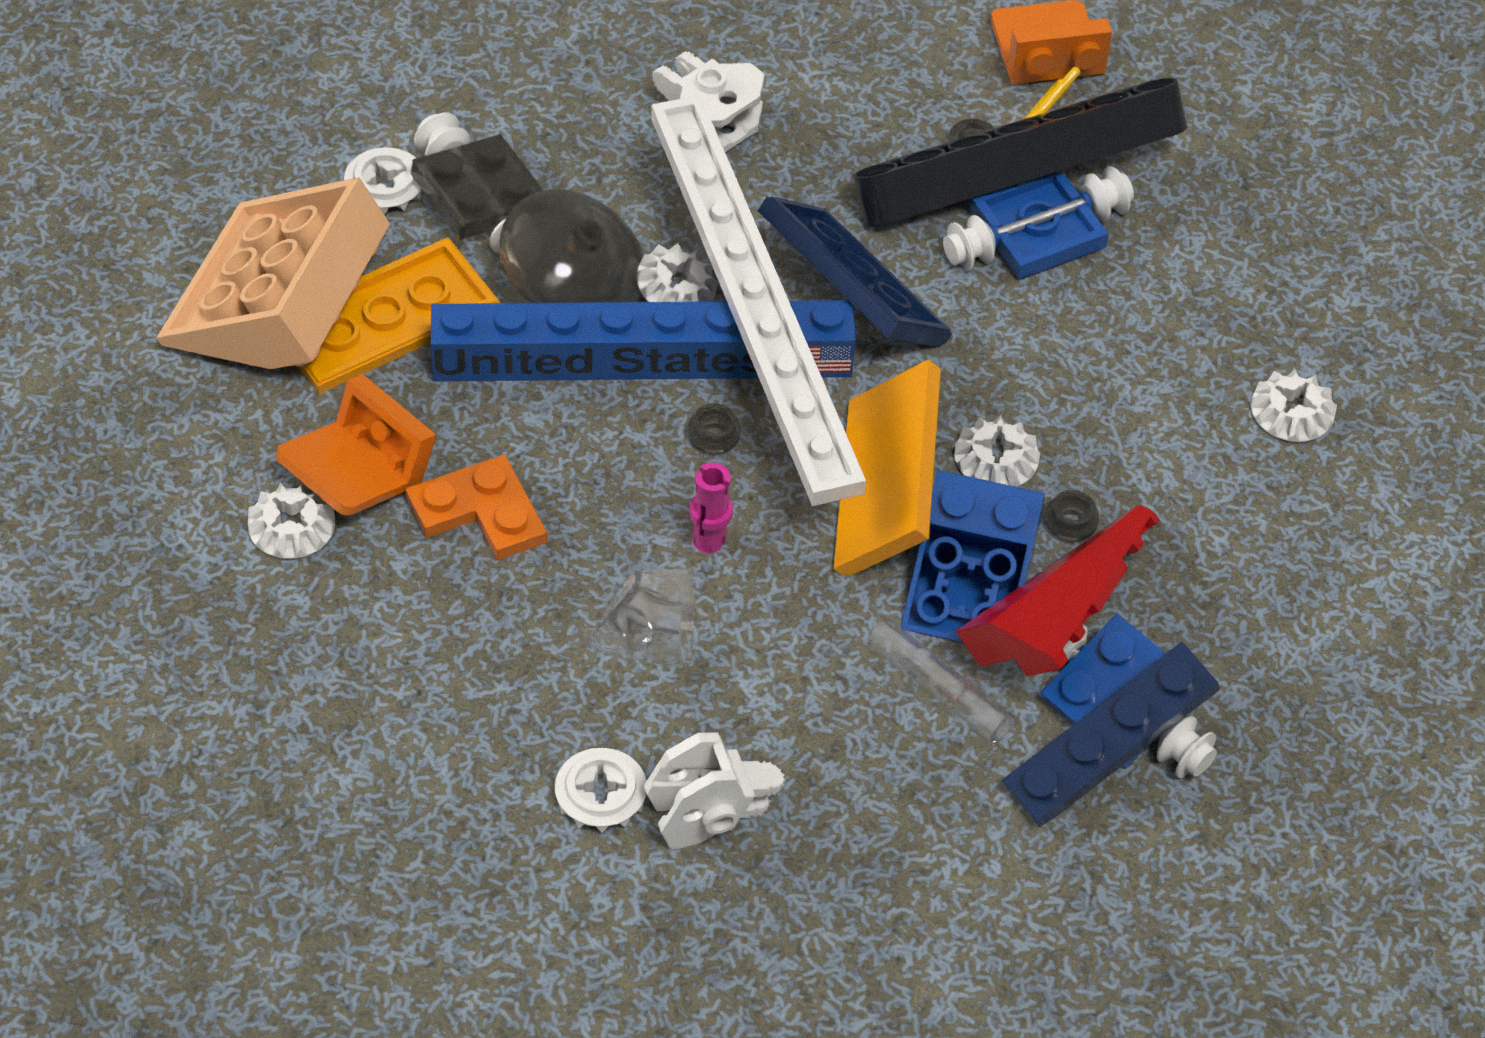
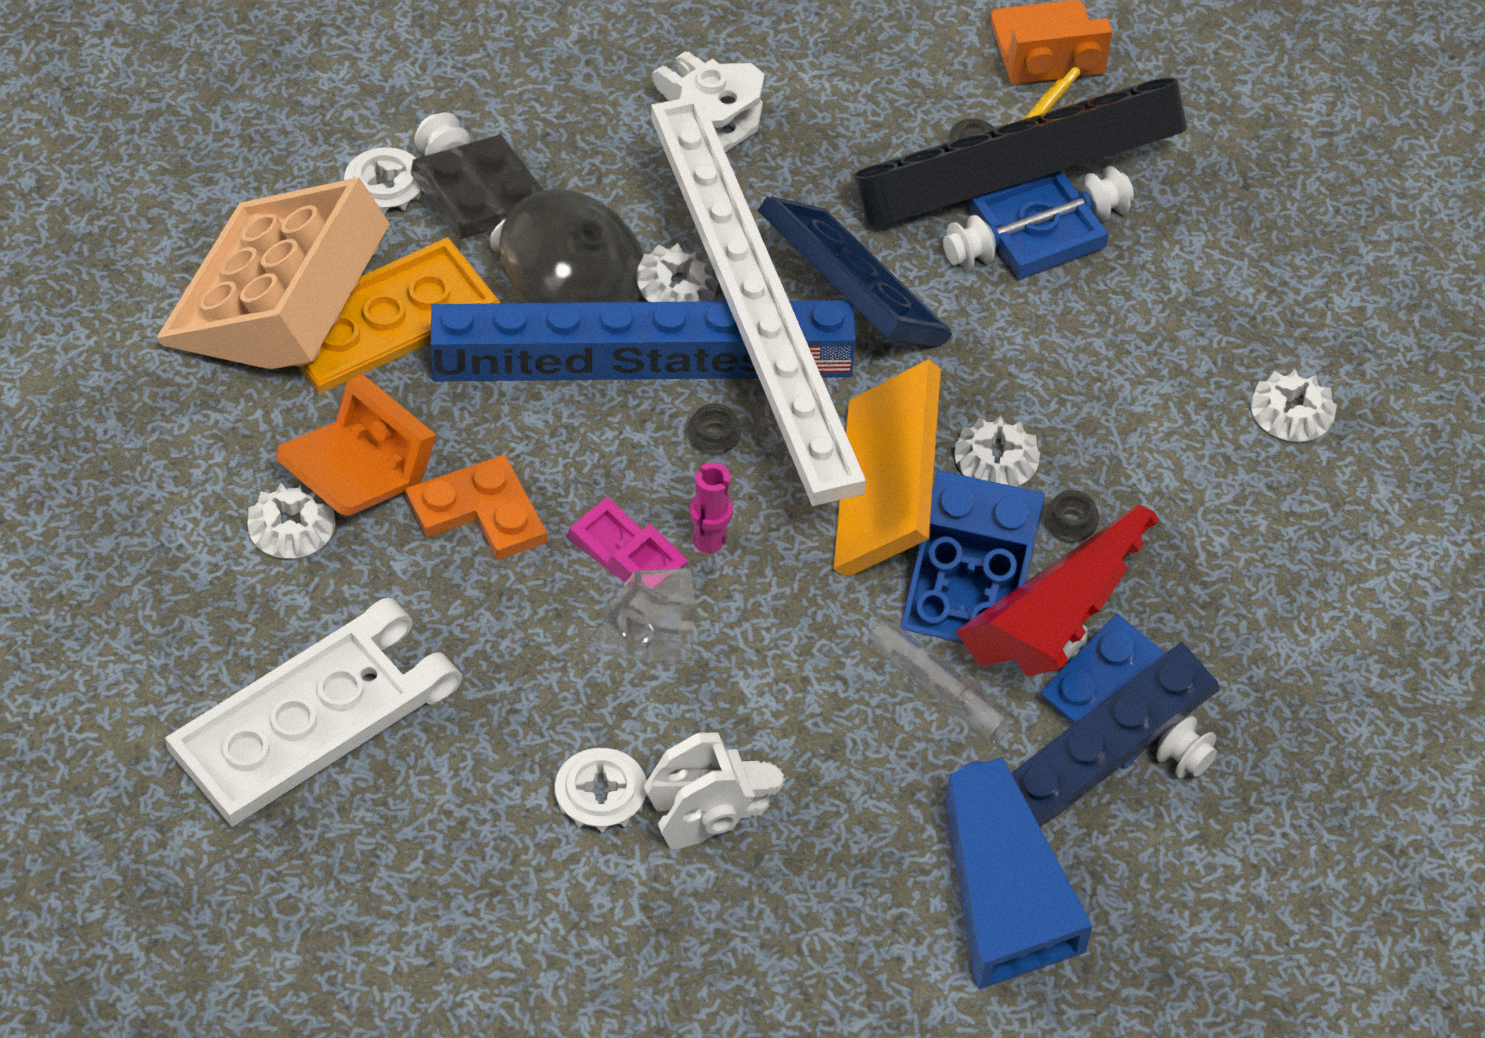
none -> white hinge [165,598,462,827]
none -> dark pink slope [566,496,688,597]
none -> blue slope [945,757,1092,990]

